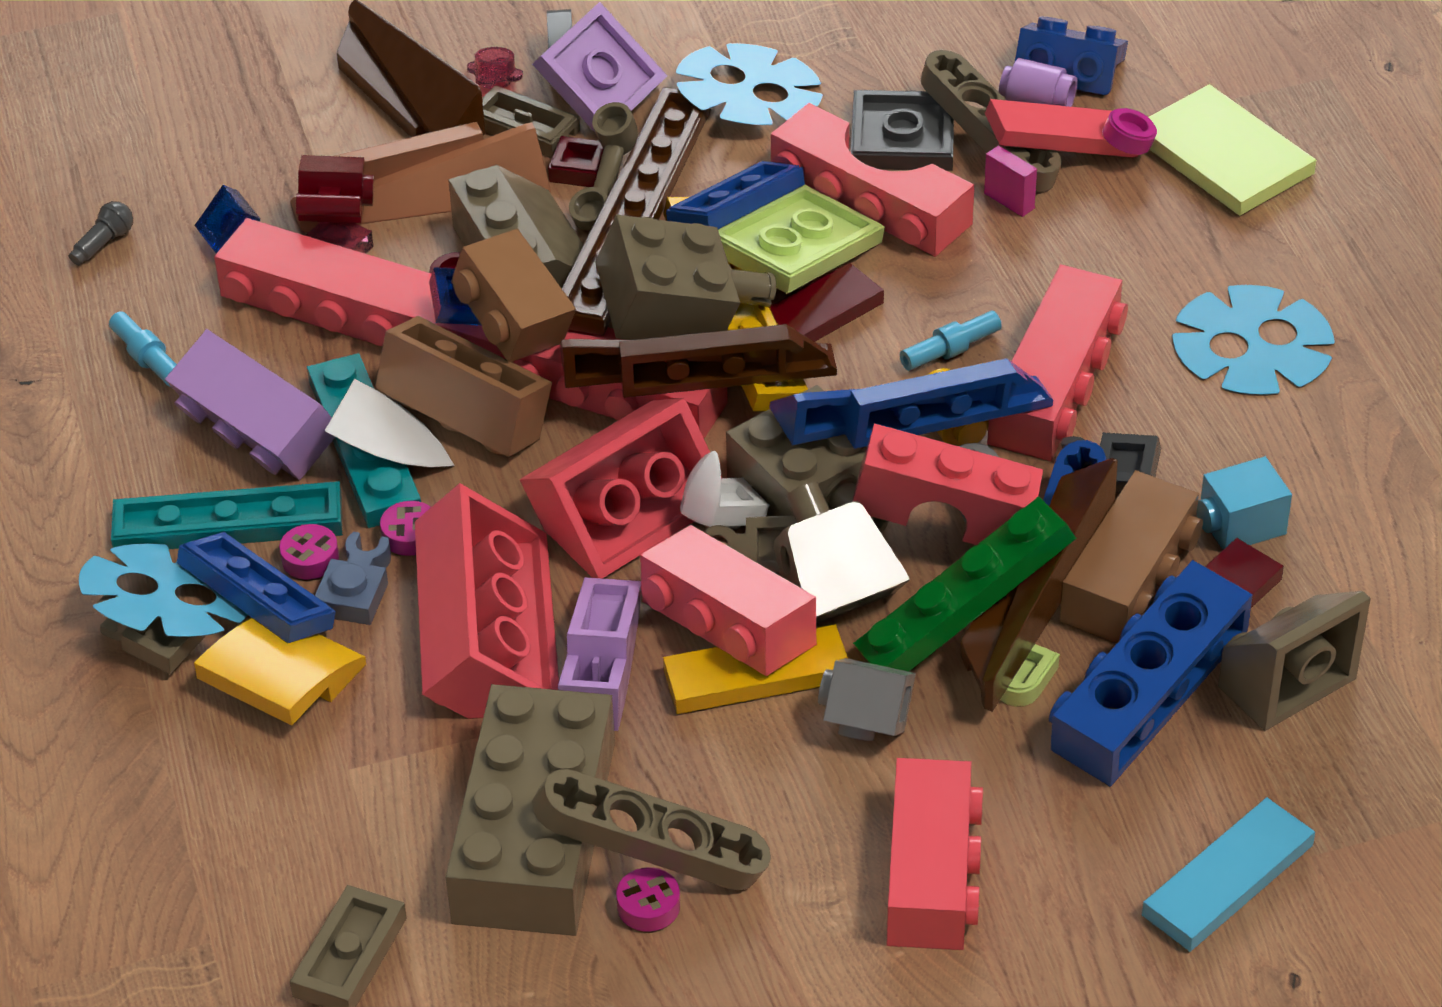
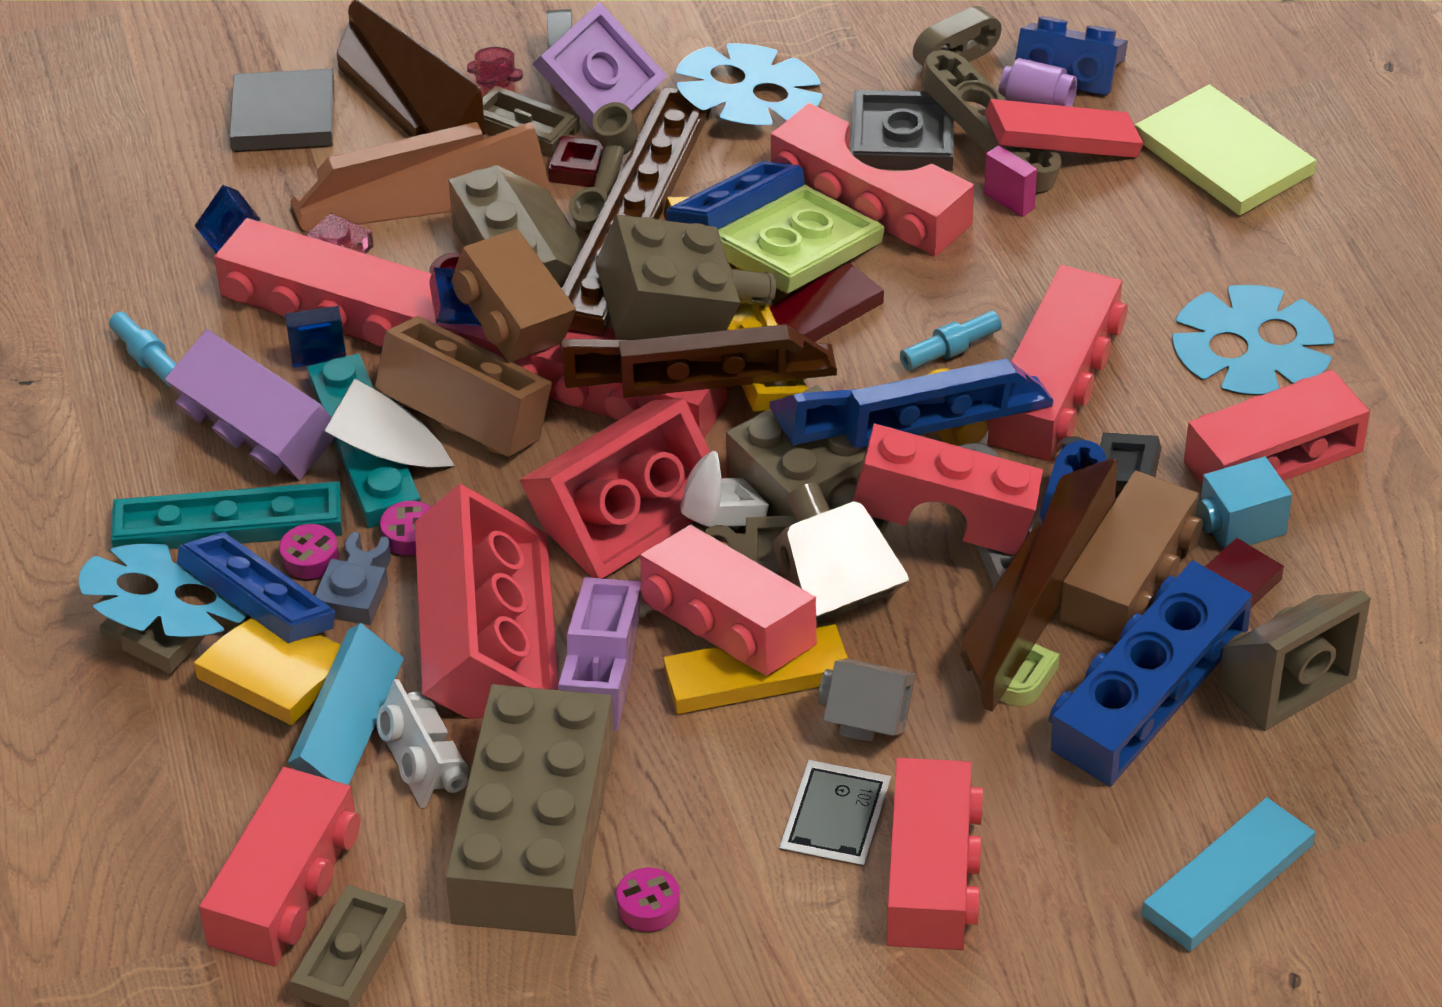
dark grey piece [68,201,134,266] -> none
dark red brick [296,155,374,223] -> none
dark tan beam [532,769,771,890] -> none
green plate [853,496,1077,672] -> none
dark pink tile [1102,108,1157,155] -> none
none -> coral brick [199,766,360,966]
none -> tile [230,68,335,151]
none -> clear blue plate [285,306,346,368]
none -> medium azure tile [288,623,404,785]
none -> white hinge [376,679,469,808]
none -> sticker [779,760,891,865]
none -> dark tan beam [913,6,1002,67]
none -> coral brick [1184,369,1370,484]

